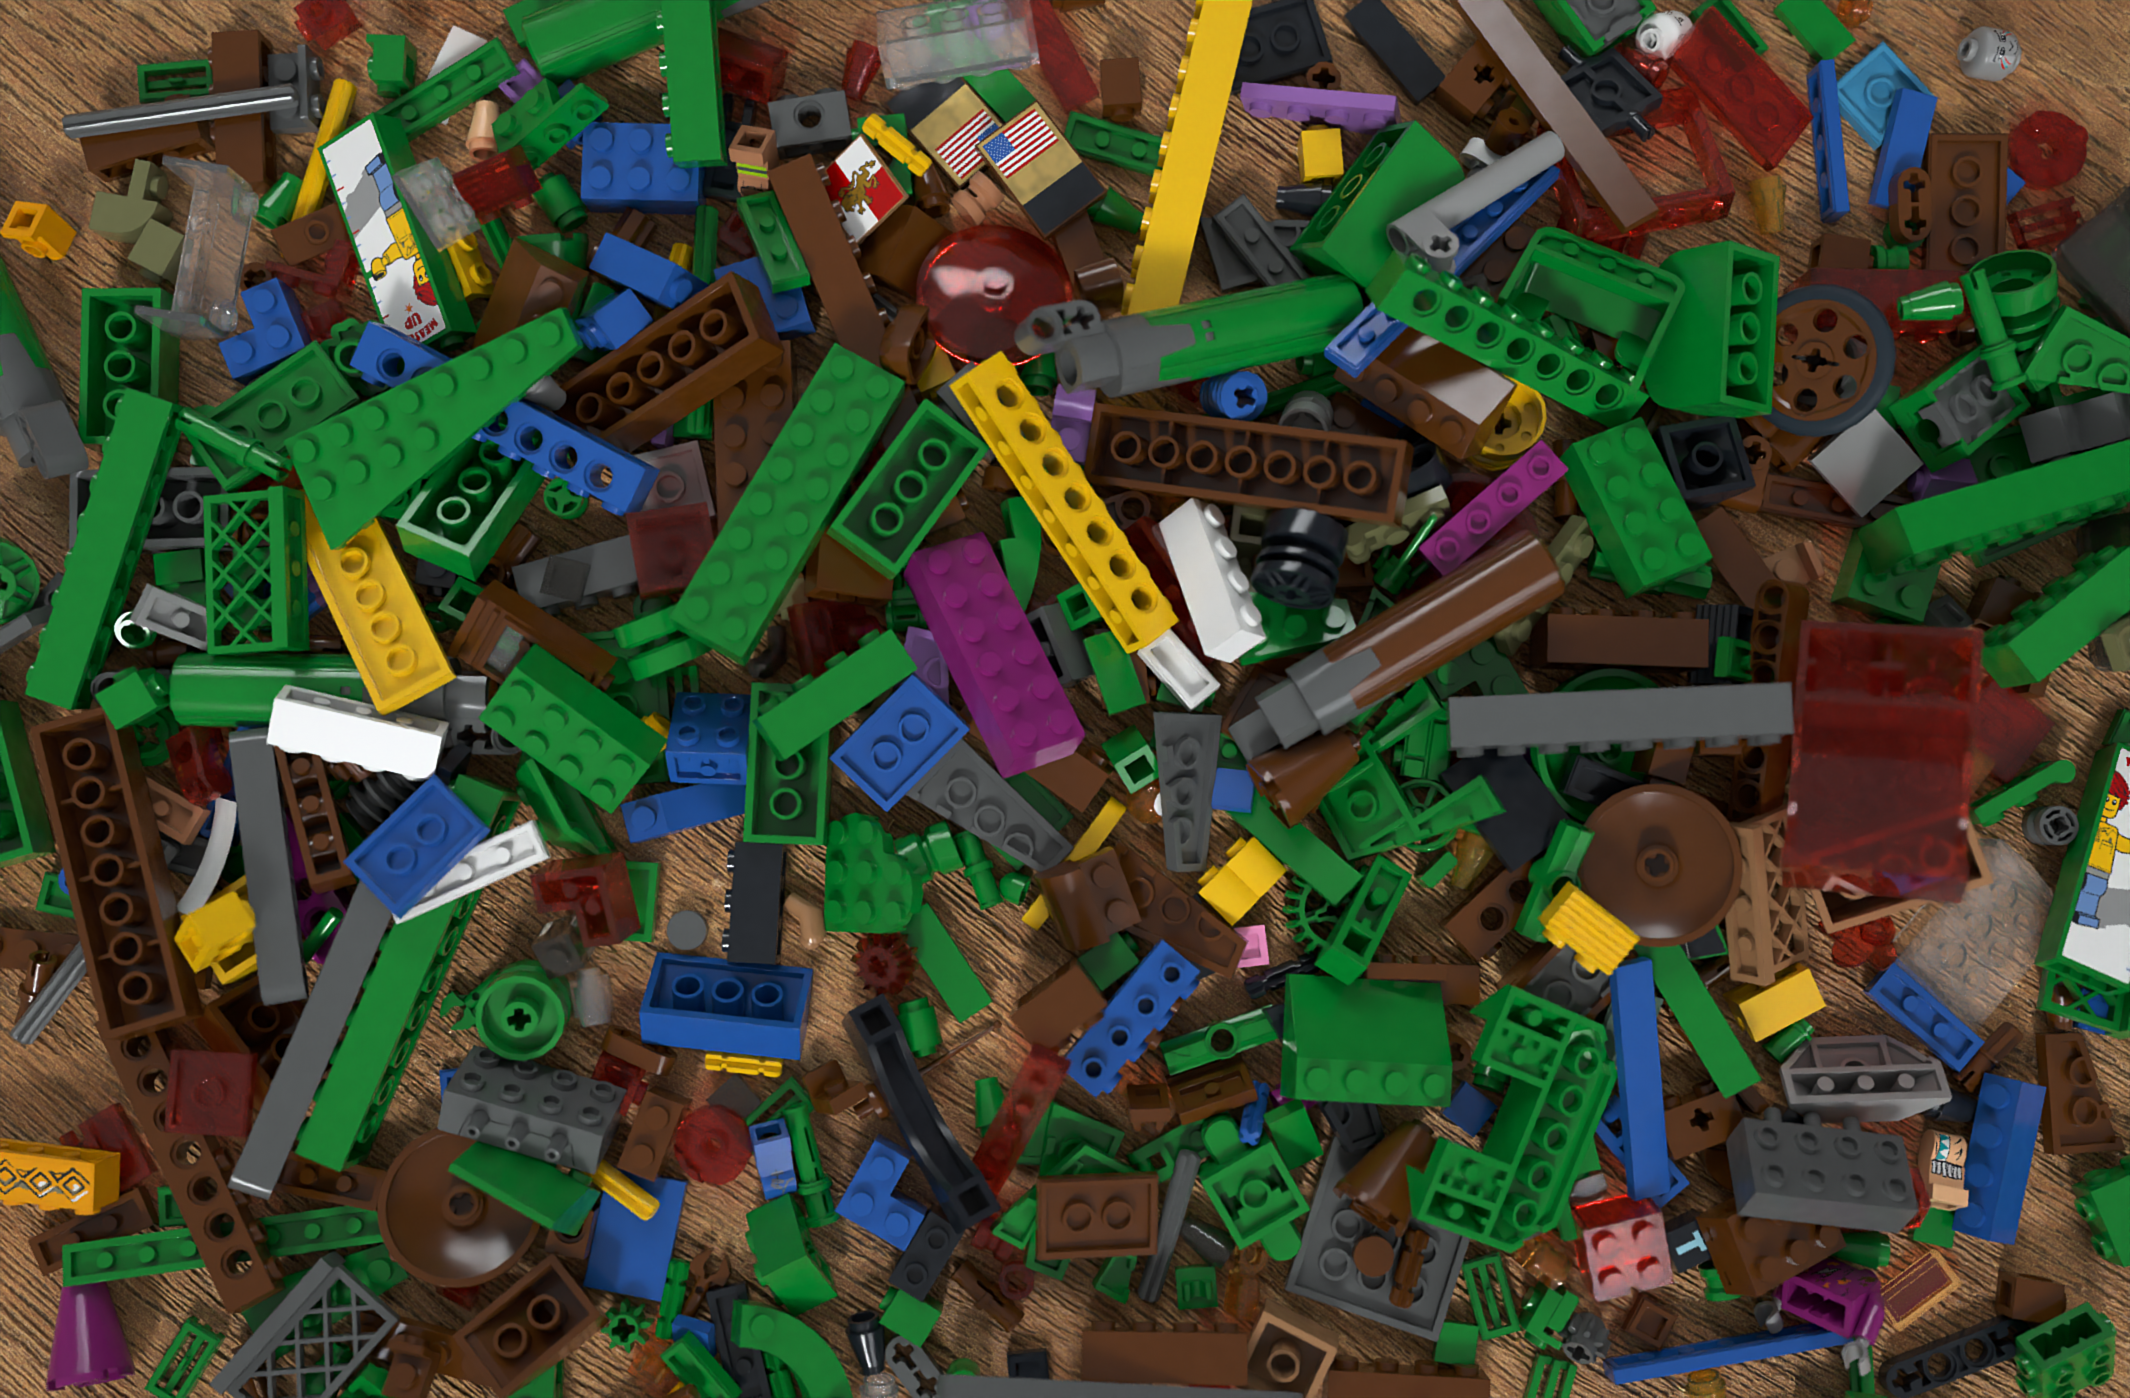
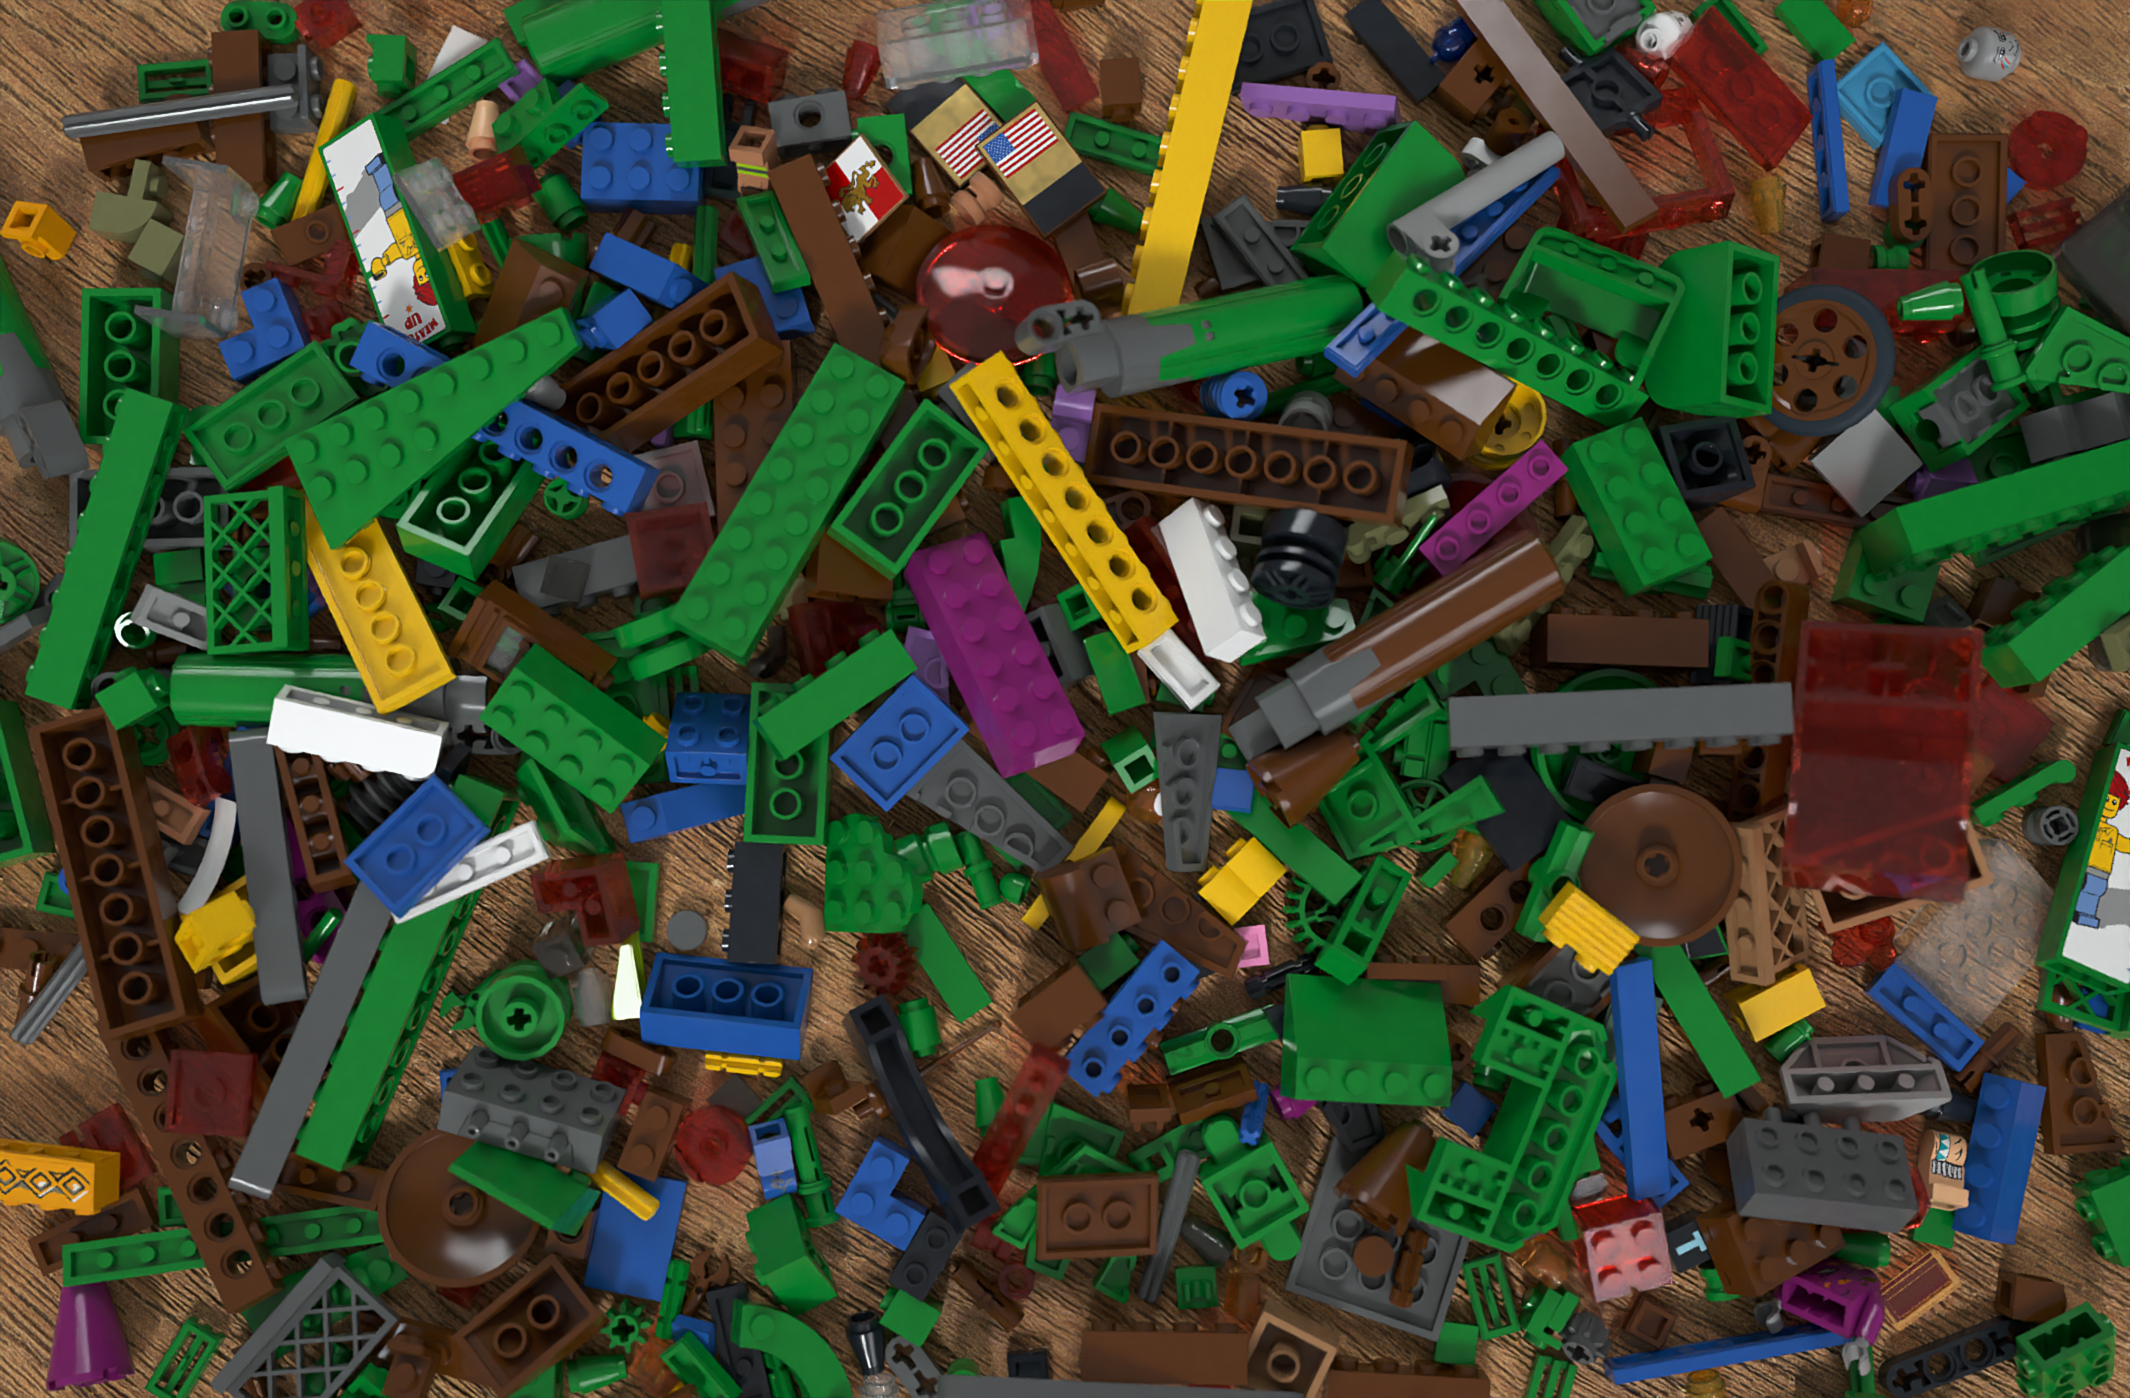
green pin [175,407,293,482] -> none
yellow axle [862,113,932,177] -> none
green tile [1263,1099,1324,1171] -> none
none -> green plate [220,0,302,45]
none -> green cone [567,1353,628,1396]
none -> slope [611,928,647,1020]
none -> reddish brown hand [1194,278,1223,300]
none -> clear blue piece [1428,15,1477,64]

